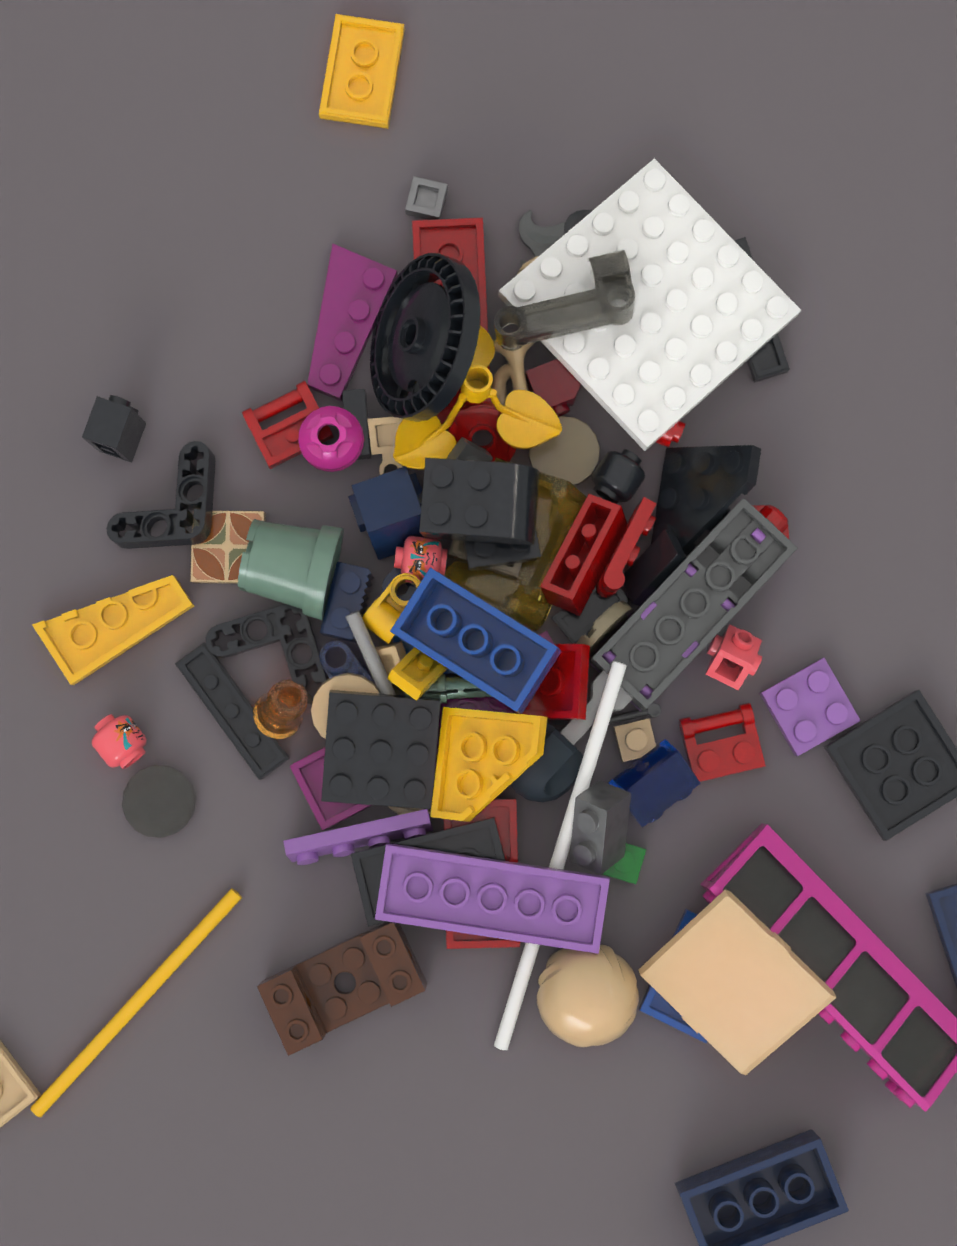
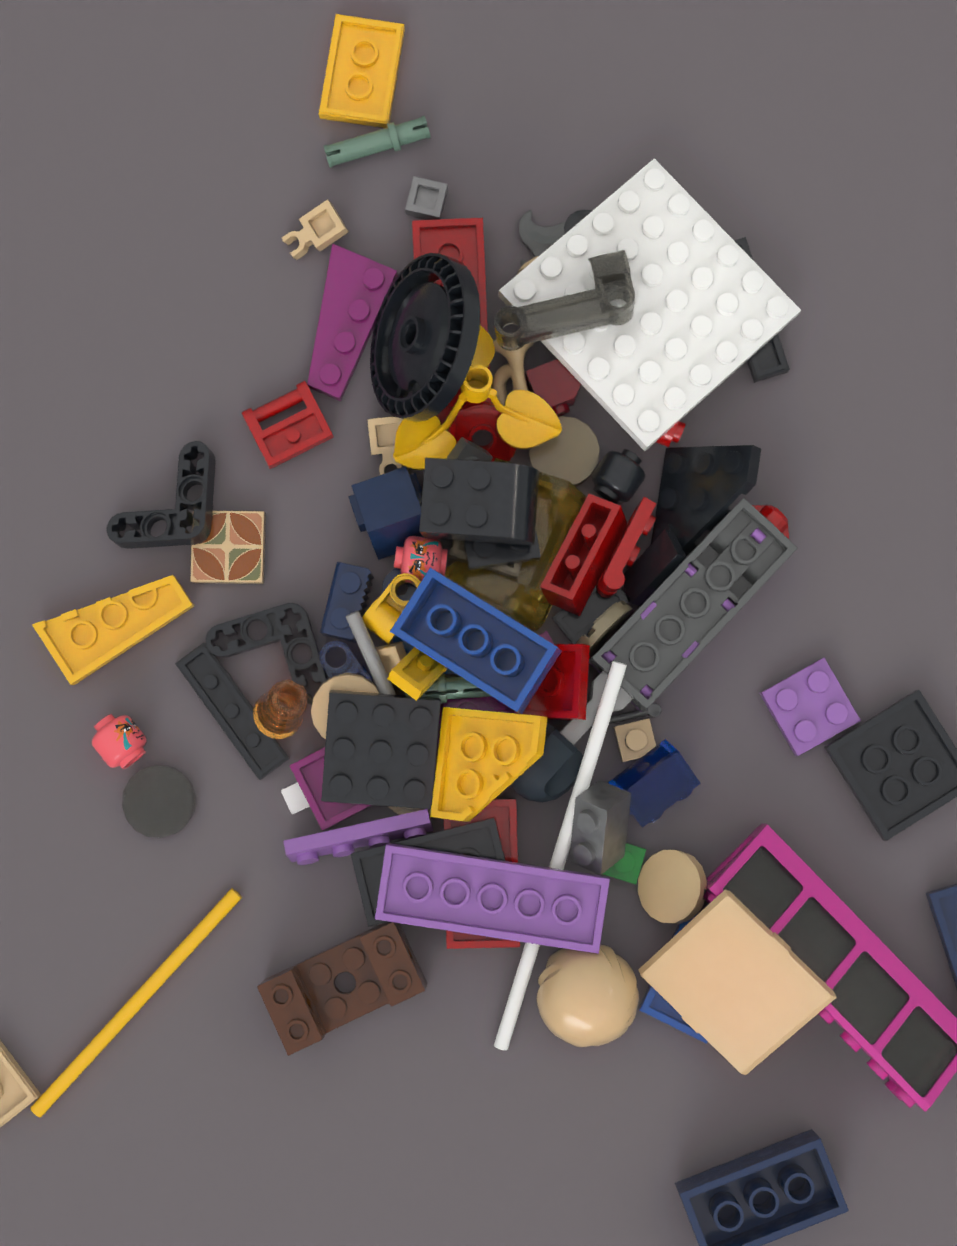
black brick [82,395,146,463] -> none
sand green piece [238,519,344,621] -> none
dark pink piece [298,406,364,472] -> none
black piece [342,389,371,460] -> none
red plate [679,703,766,783] -> none
coral brick [706,624,763,690] -> none
none -> white sticker [281,782,310,814]
none -> tan plate [282,199,349,260]
none -> sand green pin [324,116,431,168]
none -> tan tile [638,850,707,924]

